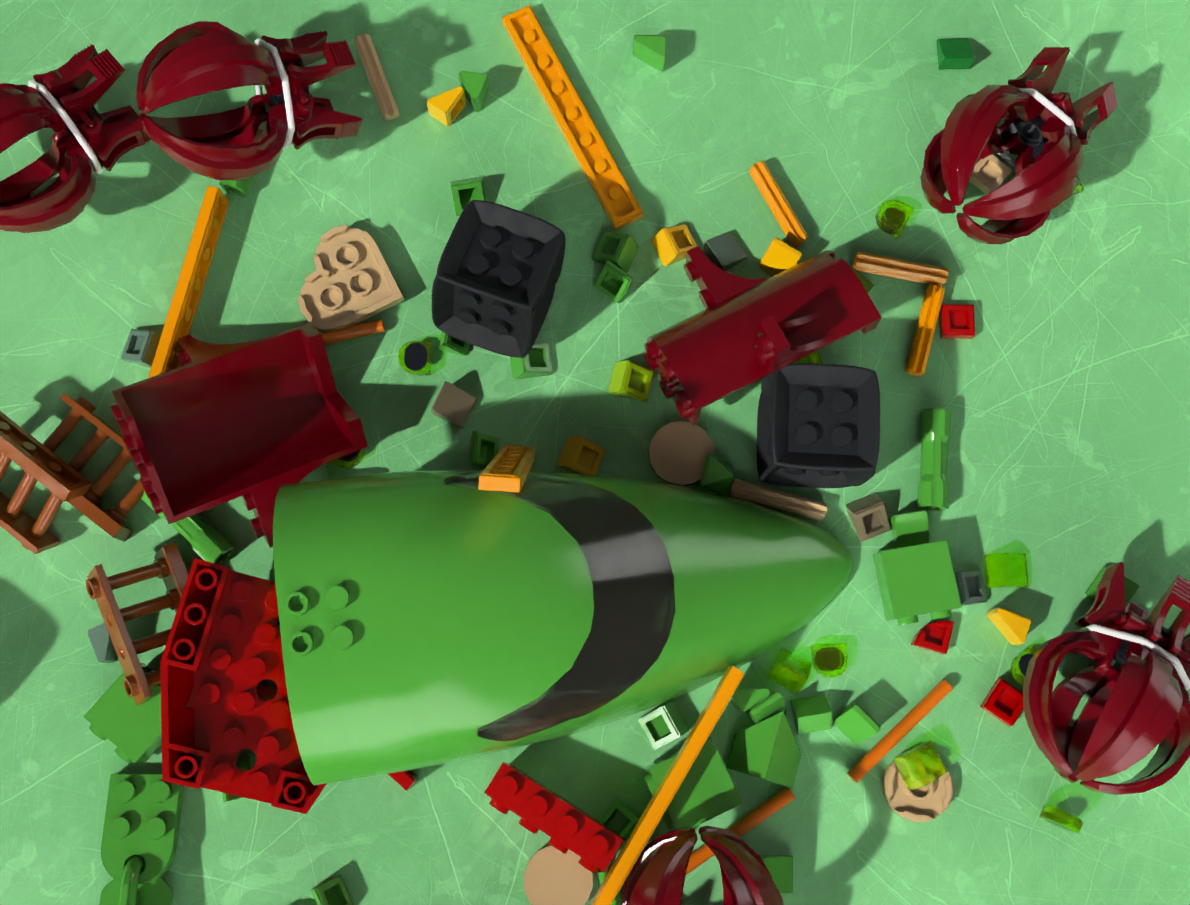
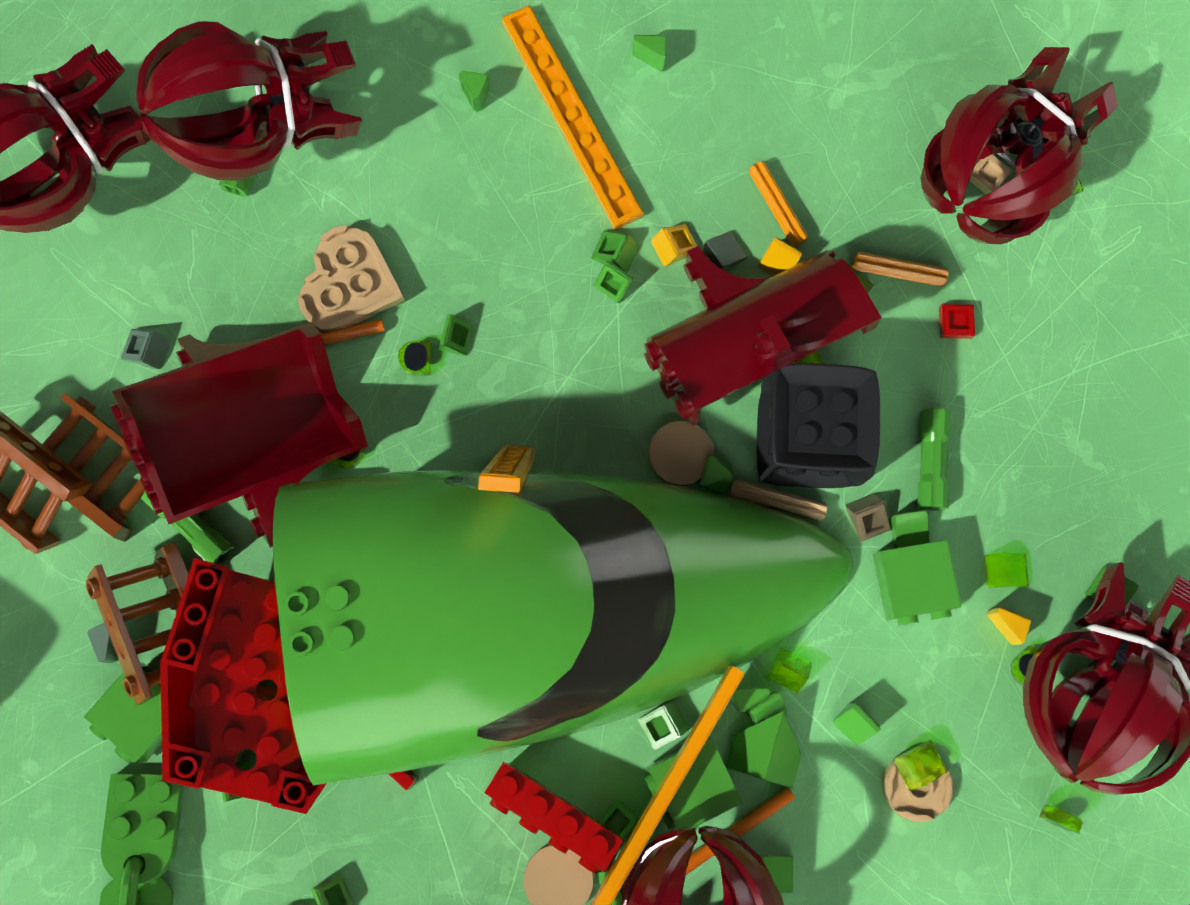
light orange tile [148,186,230,378] -> none
tan axle [354,34,399,121] -> none
yellow slope [427,86,466,127] -> none
dark tan slope [431,381,477,428] -> none
black piece [432,200,566,358] -> none
bright green slope [450,177,486,216] -> none
bright green slope [468,431,499,468] -> none
bright green slope [510,342,552,379] -> none
yellow slope [557,436,606,475] -> none
lime slope [608,360,654,402] -> none
bright green slope [790,695,832,735] -> none
clear neon green tile [811,643,848,678] -> none
orange bar [847,679,953,784] -> none
clear neon green tile [875,200,914,239] -> none
light orange axle [906,284,945,377] -> none
red tile [911,620,954,655] -> none
green slope [936,39,975,70] -> none
sand green slope [954,569,987,606] -> none
red tile [980,678,1024,727] -> none

